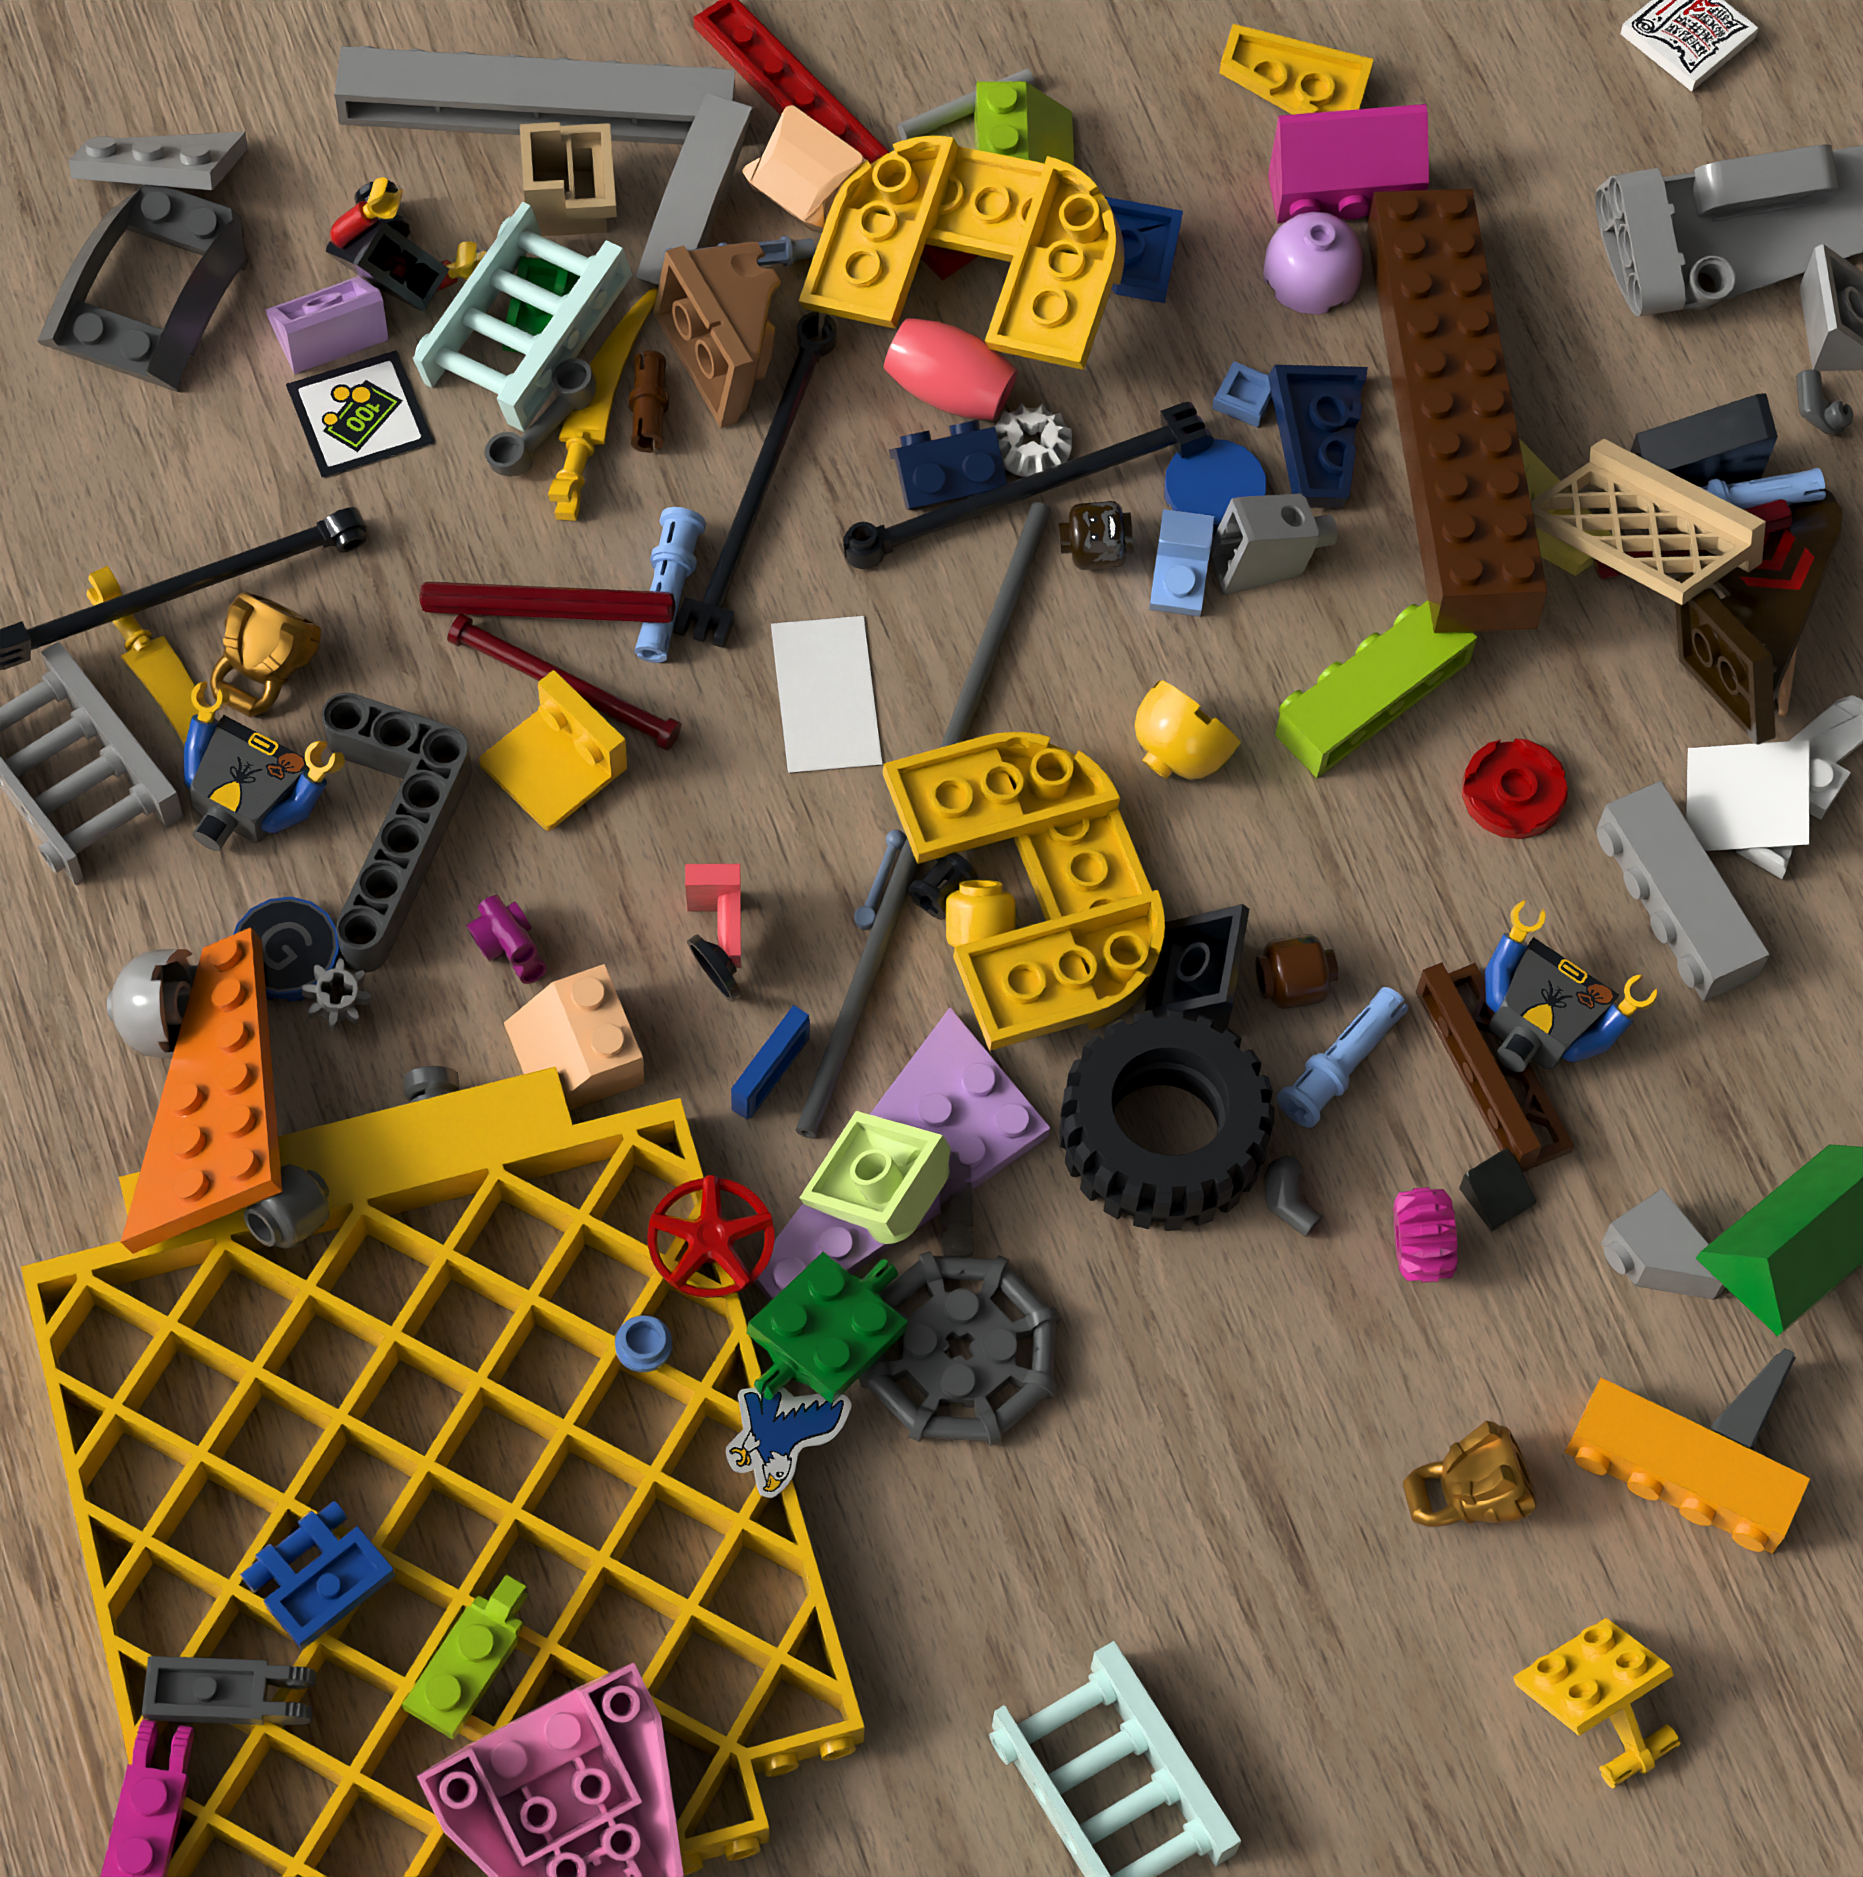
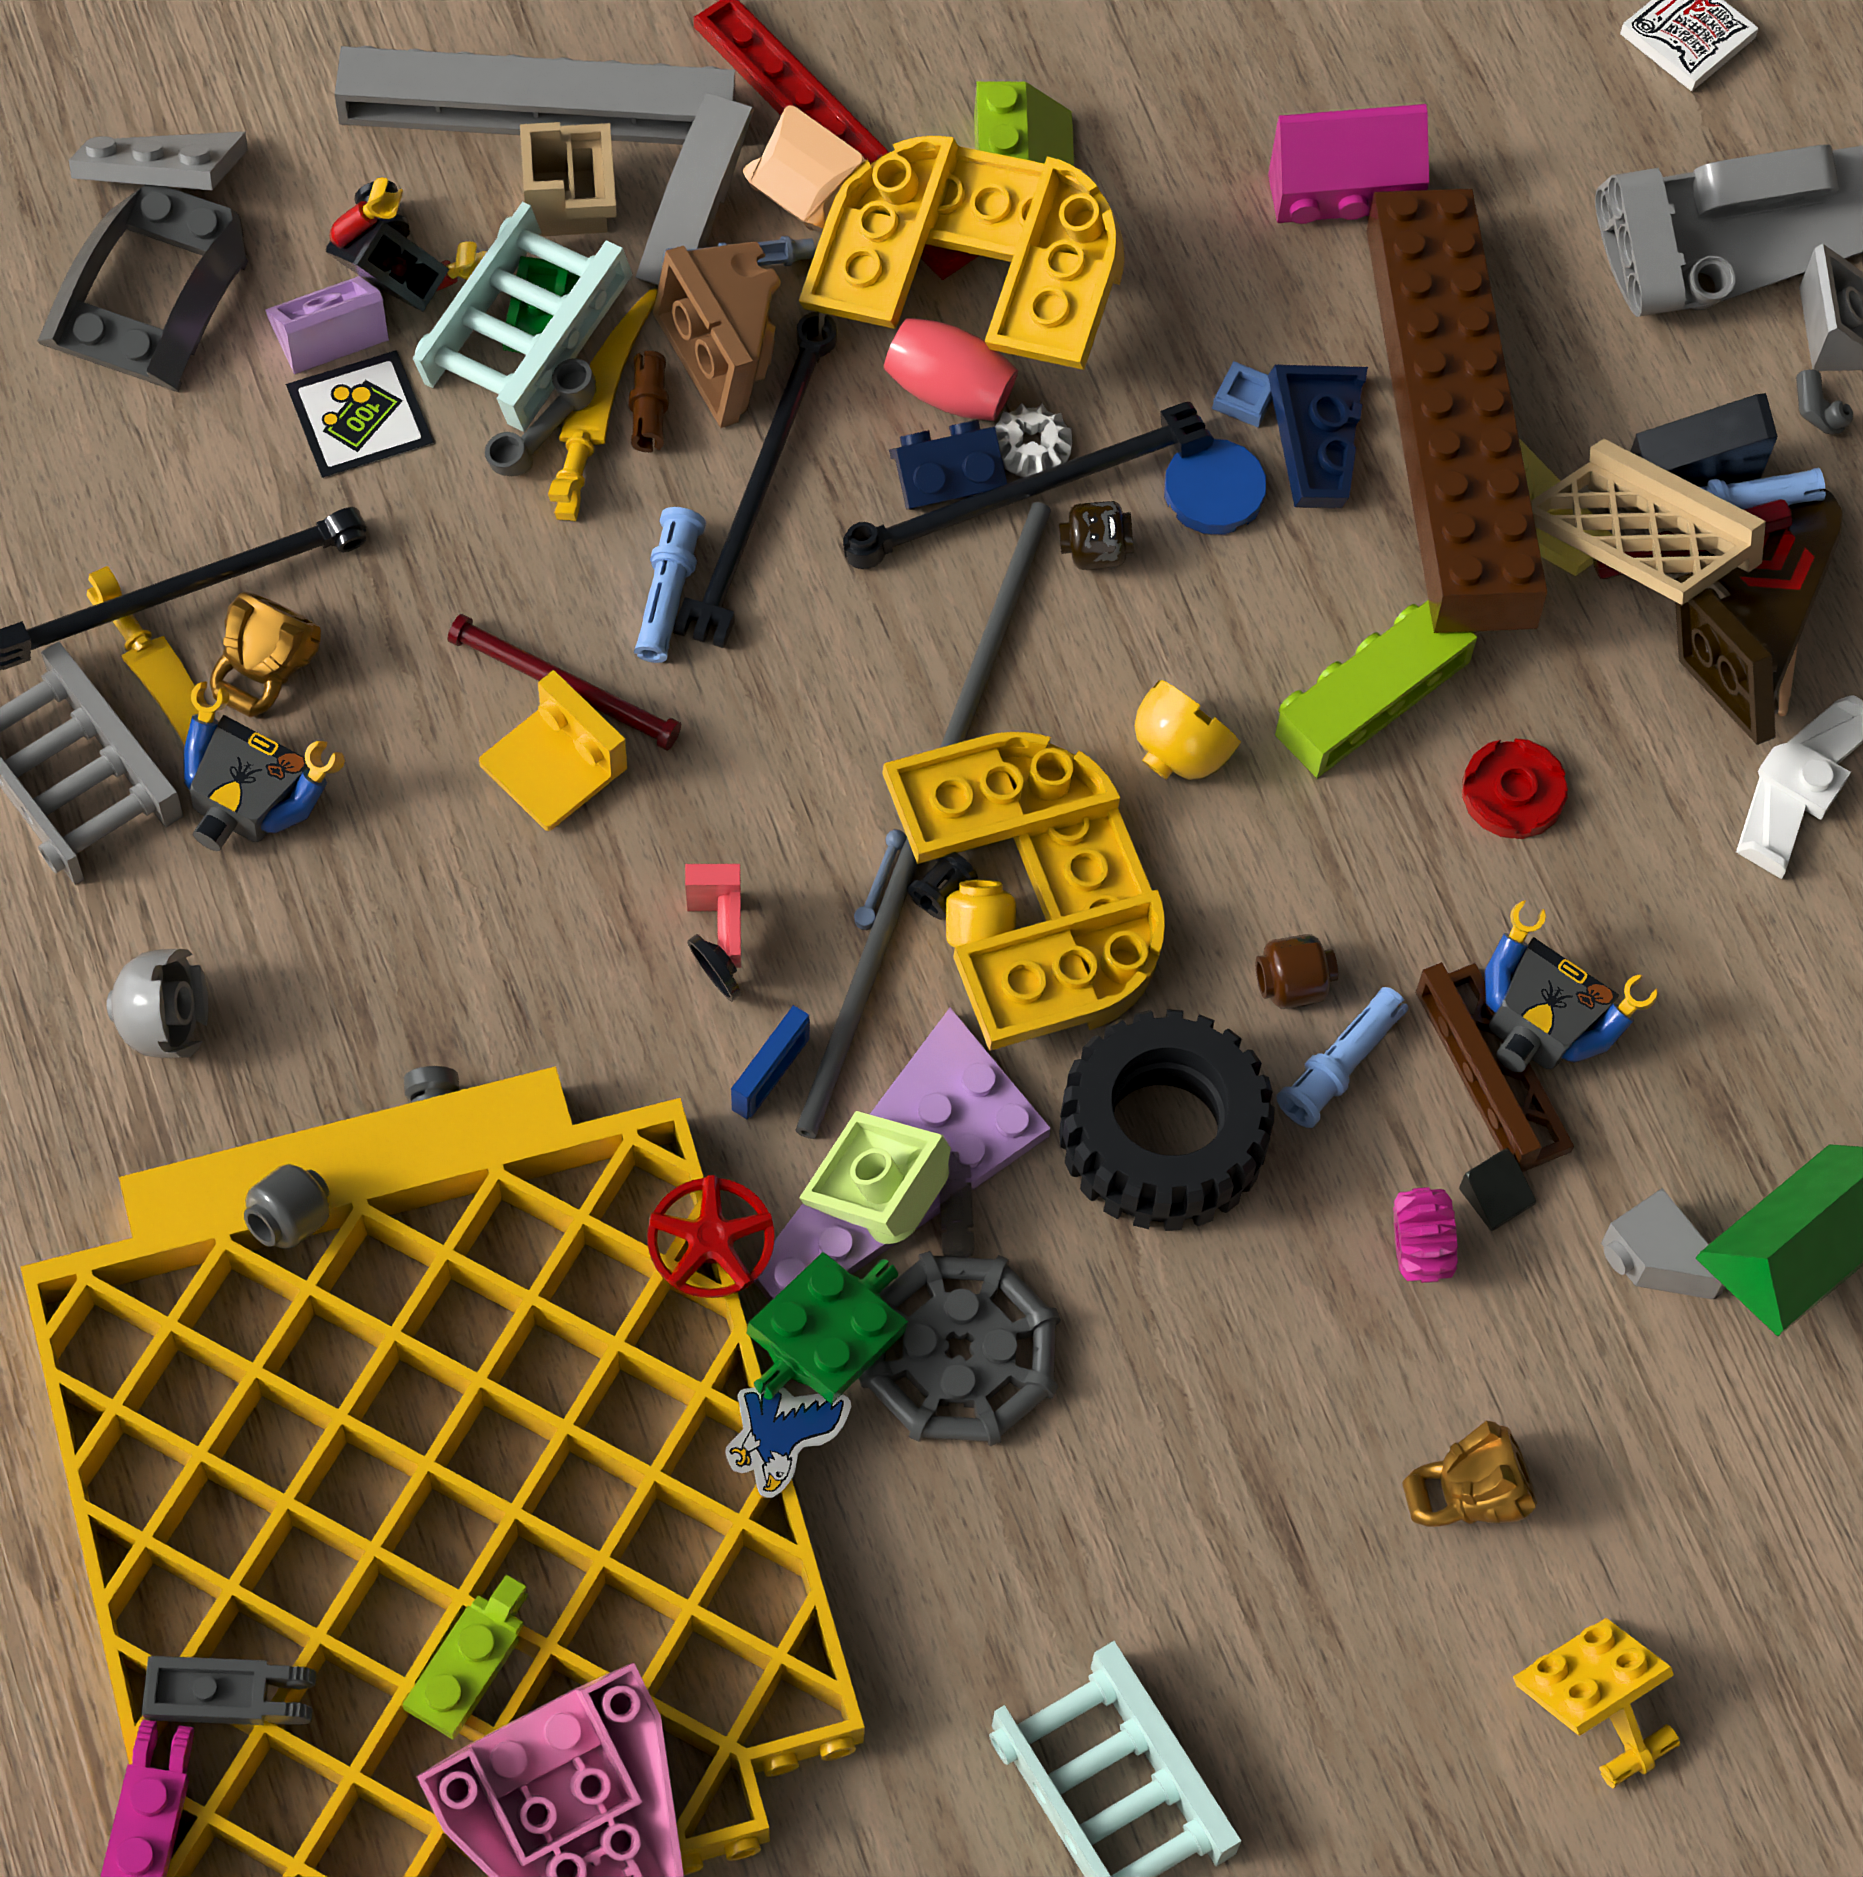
orange wing [121,927,283,1254] -> none
black tile [233,897,340,1002] -> none
blue plate [240,1501,395,1650] -> none
light grey gear [302,959,371,1031] -> none
dark grey beam [321,692,472,973] -> none
dark red axle [419,581,676,623] -> none
magenta plate [466,895,547,984] -> none
light nougat slope [504,964,645,1111] -> none
medium blue plate [615,1315,672,1372] -> none
white sticker [771,616,882,773] -> none
light grey bar [897,69,1035,140] -> none
blue plate [1104,196,1183,303] -> none
black slope [1145,904,1250,1034] -> none
light blue slope [1149,509,1214,617] -> none
light grey torso [1209,493,1338,595] -> none
yellow wing [1219,24,1374,115] -> none
lavender cylinder [1263,211,1364,315] -> none
dark grey arm [1264,1156,1323,1237] -> none
light orange brick [1564,1377,1811,1554] -> none
light grey brick [1597,781,1770,1002] -> none
white sticker [1686,740,1810,851] -> none
dark grey slope [1709,1348,1796,1450] -> none

